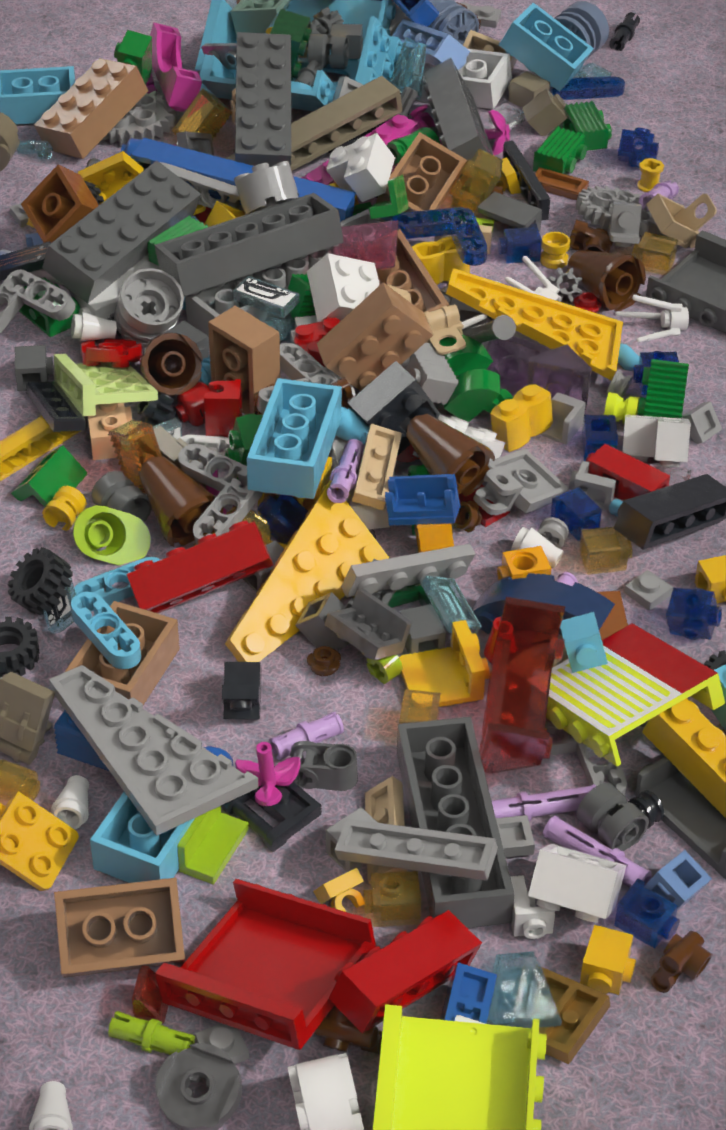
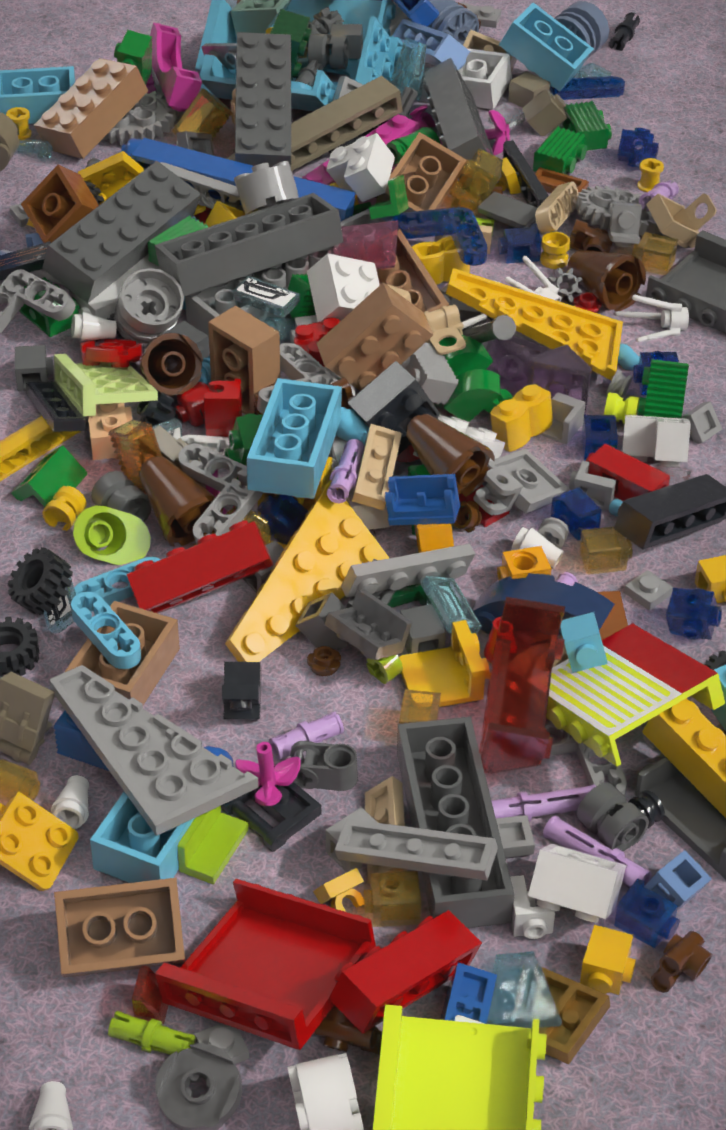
none -> yellow bush [6,107,32,140]
none -> tan beam [535,182,579,234]

